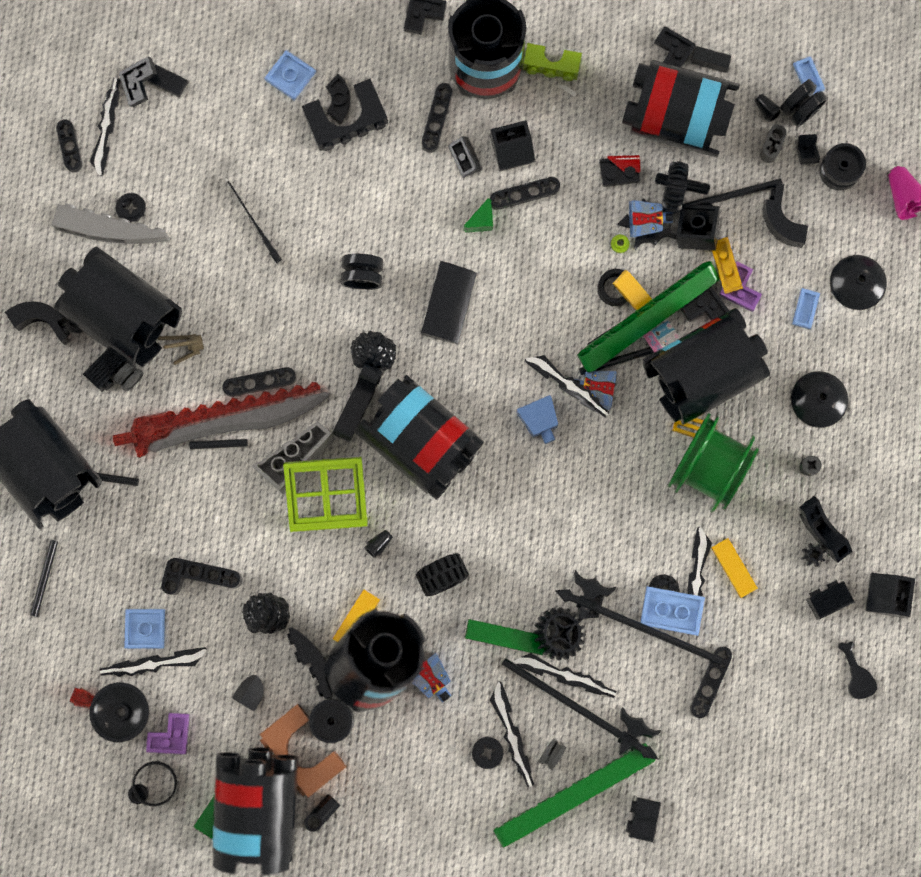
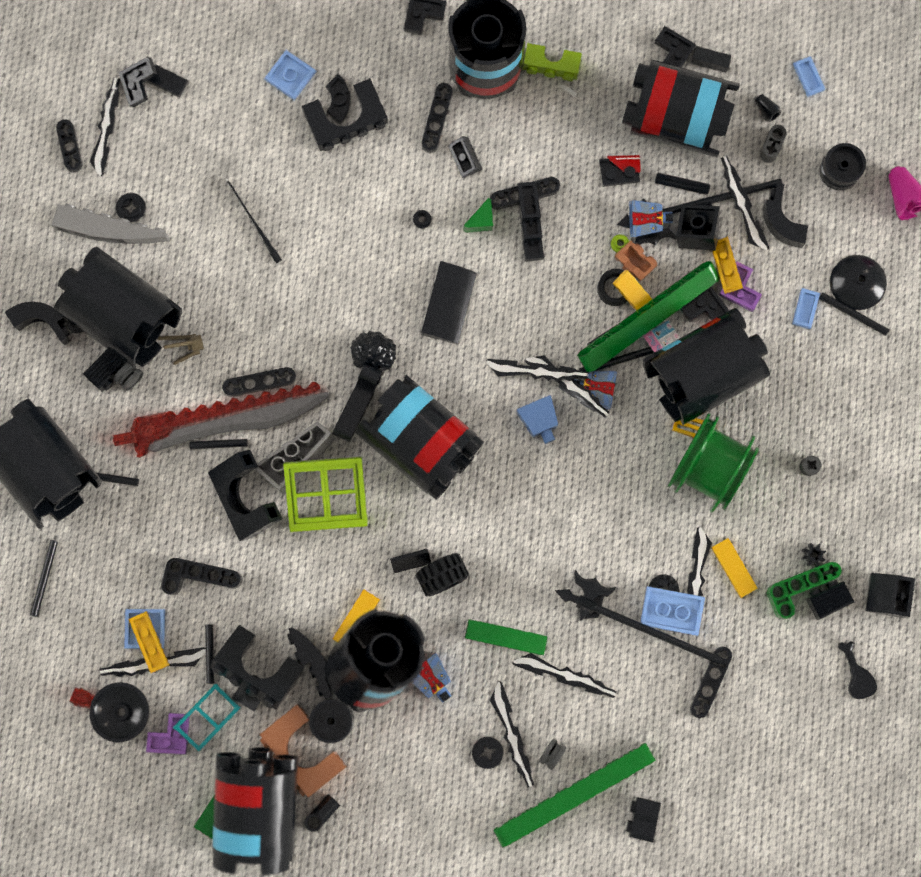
black tile [128,784,149,804] -> none
black tyre [133,761,177,807] -> none
black hair [242,592,290,634] -> none
black wheel [340,253,384,290] -> none
black cone [364,530,393,558] -> none
black slope [490,120,535,171] -> none
black piece [502,658,661,760] -> none
black gear [533,607,586,661] -> none
black gear [662,161,689,213] -> none
black wheel [780,79,828,127] -> none
black dish [791,371,848,428] -> none
black bracket [796,134,820,165] -> none
black arch [799,496,853,563] -> none
none -> yellow tile [128,611,170,673]
none -> teal window [173,683,240,751]
none -> black bar [205,624,214,684]
none -> black arch [208,450,282,541]
none -> black arch [210,625,305,710]
none -> black slope [390,549,431,573]
none -> black plate [413,210,432,229]
none -> black sword [486,359,589,382]
none -> black slope [517,181,544,262]
none -> nougat cylinder [615,241,657,282]
none -> black sword [720,156,769,250]
none -> green beam [767,562,842,619]
none -> black bar [819,292,889,336]

